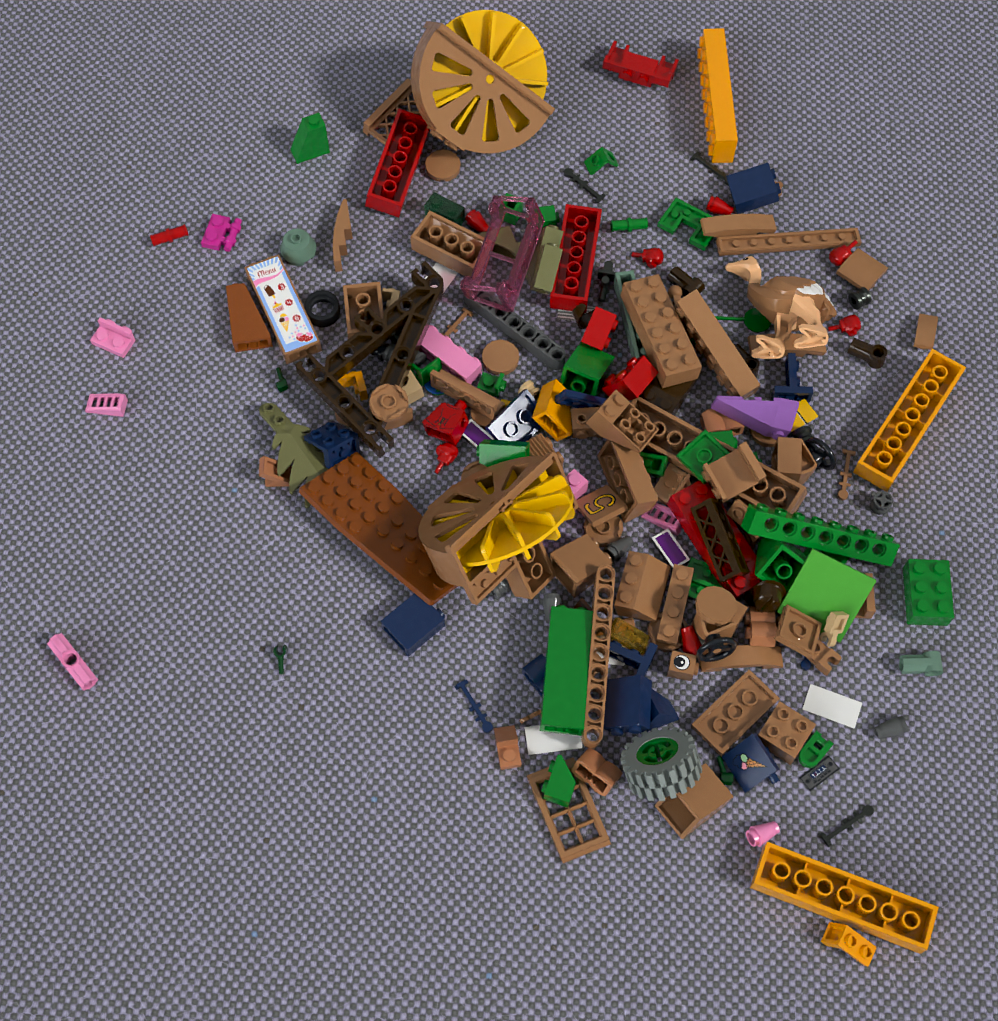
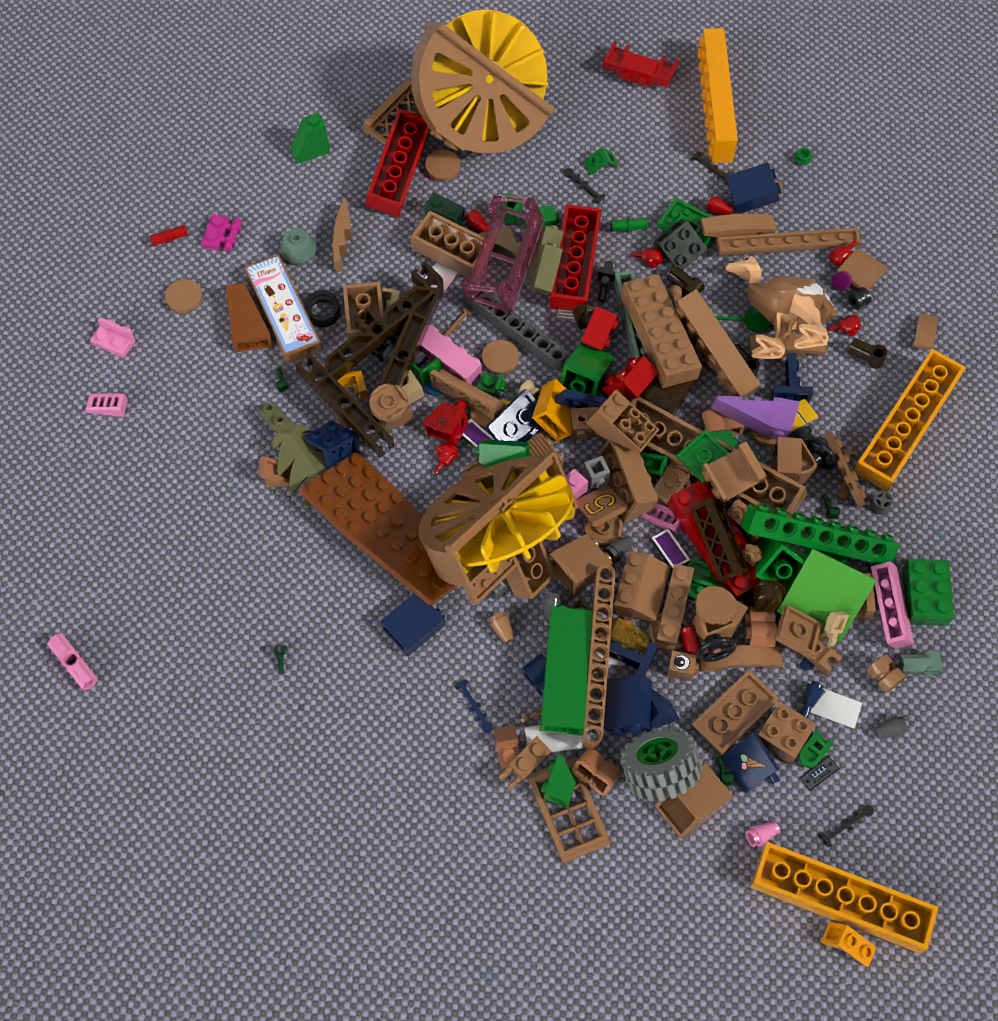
none -> medium nougat tile [165,279,203,314]
none -> medium nougat cone [489,612,515,644]
none -> medium nougat hinge [498,736,552,791]
none -> light grey brick [583,456,610,489]
none -> pearl dark grey bracket [653,219,707,270]
none -> medium nougat plate [741,544,762,566]
none -> green plate [794,147,812,165]
none -> dark blue cone [800,681,826,718]
none -> dark green hand [822,494,840,519]
none -> medium nougat wing [825,432,867,507]
none -> magenta tile [832,271,852,290]
none -> medium nougat wheel [866,654,906,694]
none -> bright pink brick [871,561,914,649]

